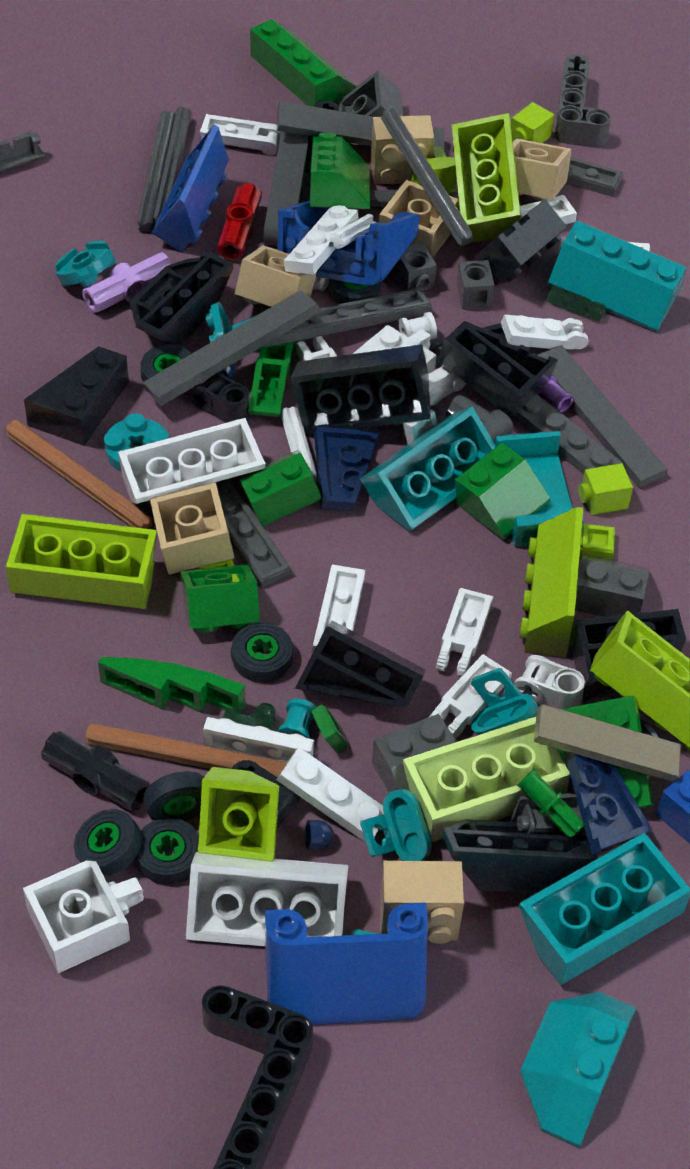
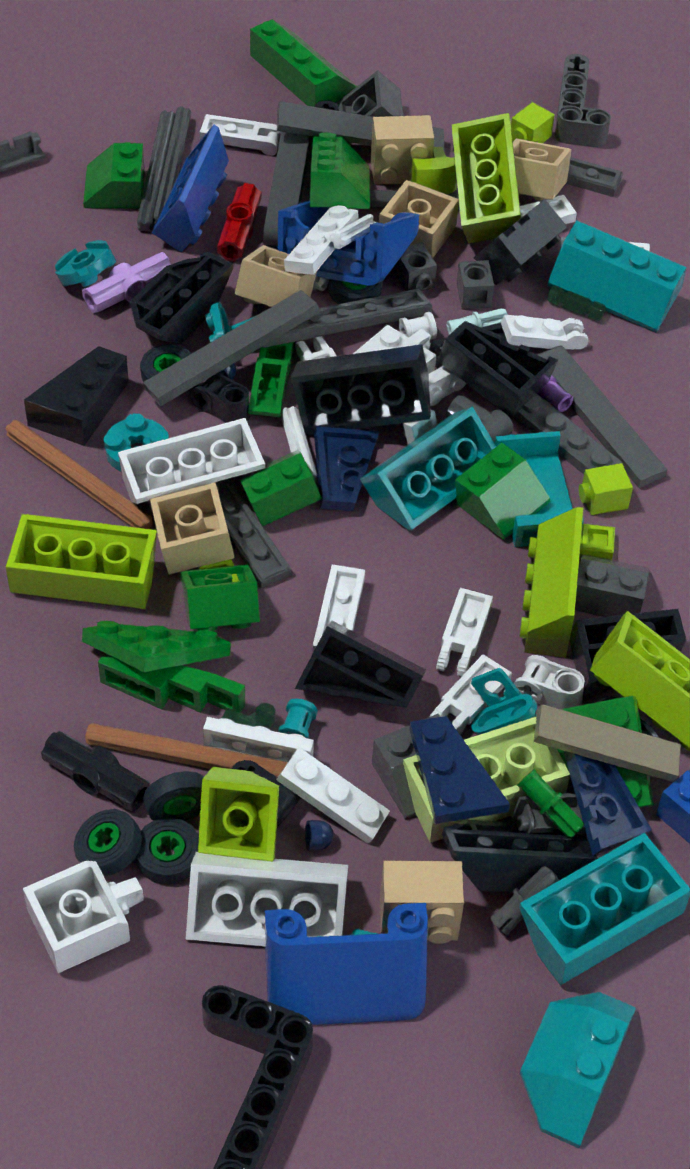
black bush [231,623,294,683] -> none
green tile [311,705,348,753] -> none
teal bracket [360,789,432,861] -> none
dark grey axle [381,108,474,246] -> none
none -> green plate [82,621,231,672]
none -> green slope [83,142,145,209]
none -> dark blue wing [409,716,510,824]
none -> light aqua axle [447,308,508,335]
none -> dark grey axle [491,866,559,935]

